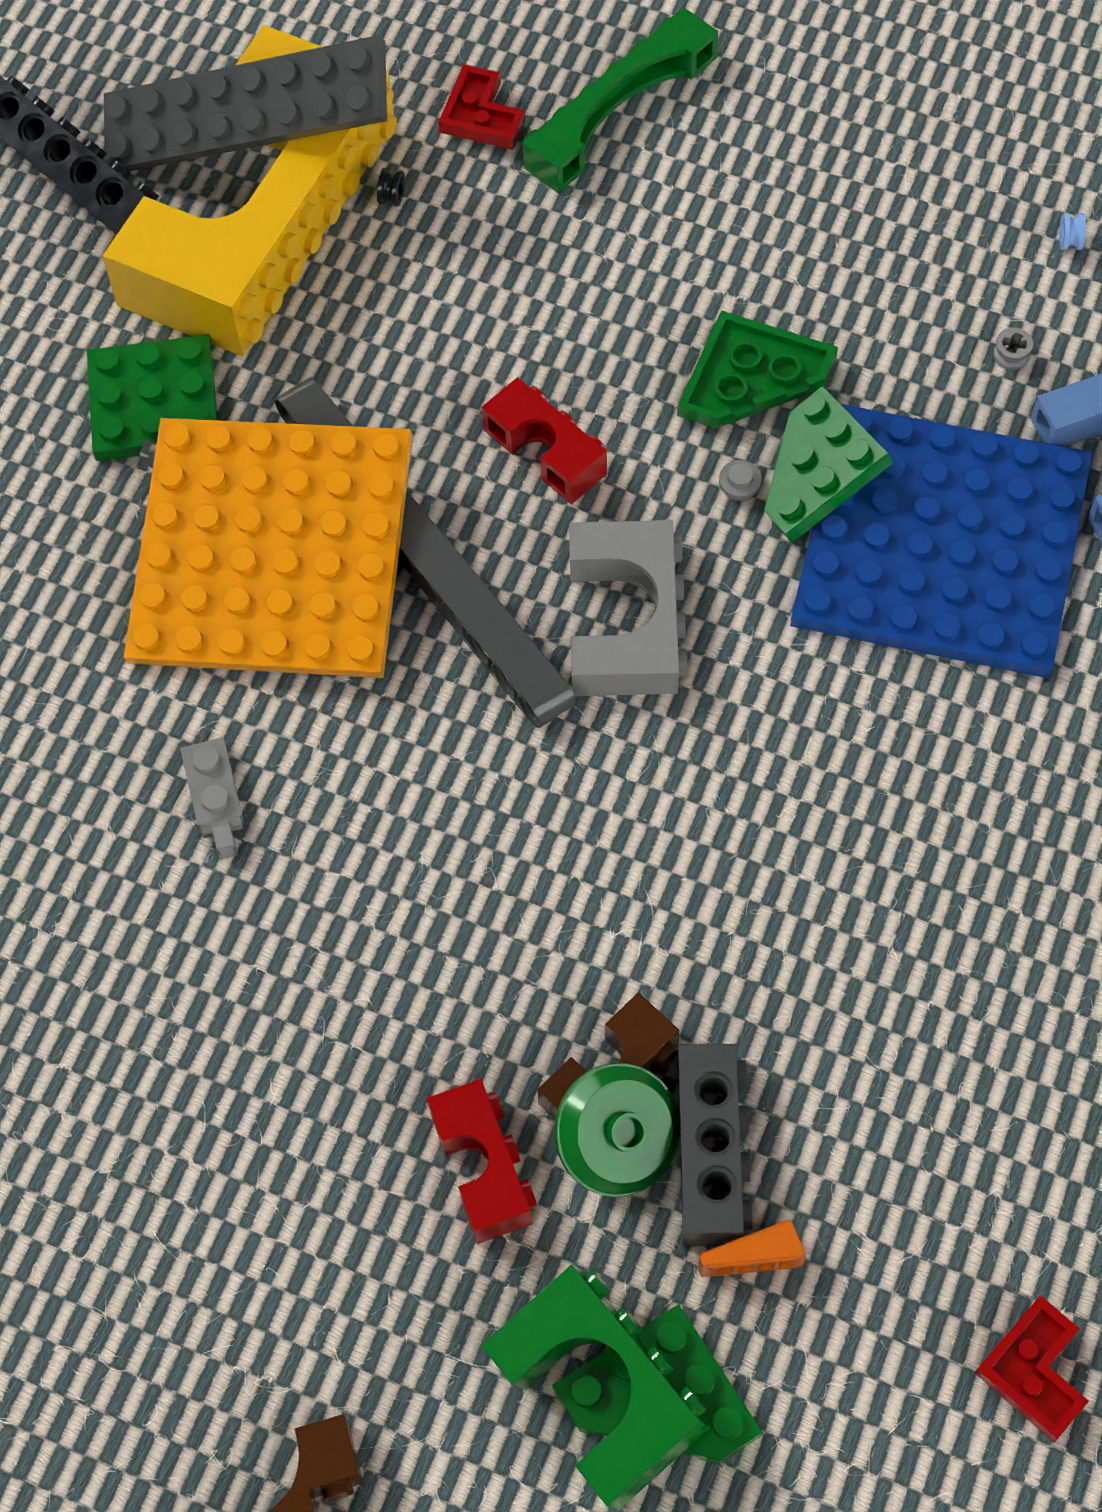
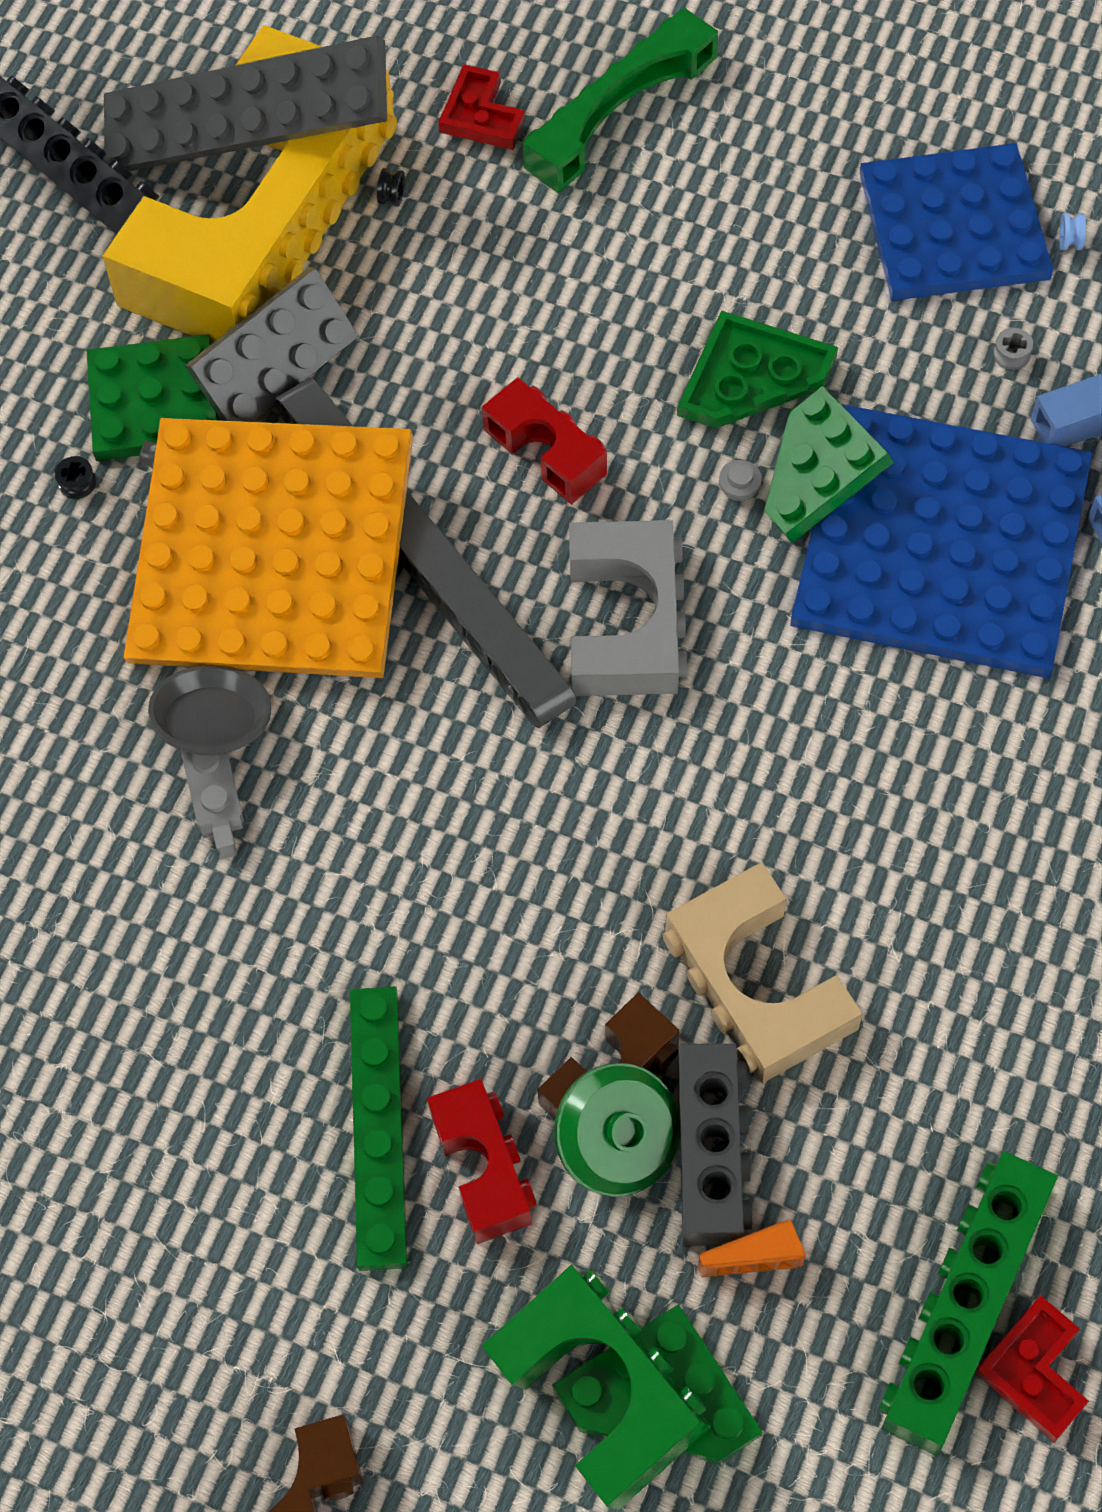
none -> black bush [55,456,96,499]
none -> dark grey piece [148,665,271,756]
none -> dark grey plate [185,268,359,422]
none -> green plate [350,986,408,1271]
none -> tan arch [662,862,863,1084]
none -> blue plate [859,143,1053,301]
none -> green brick [878,1150,1058,1456]

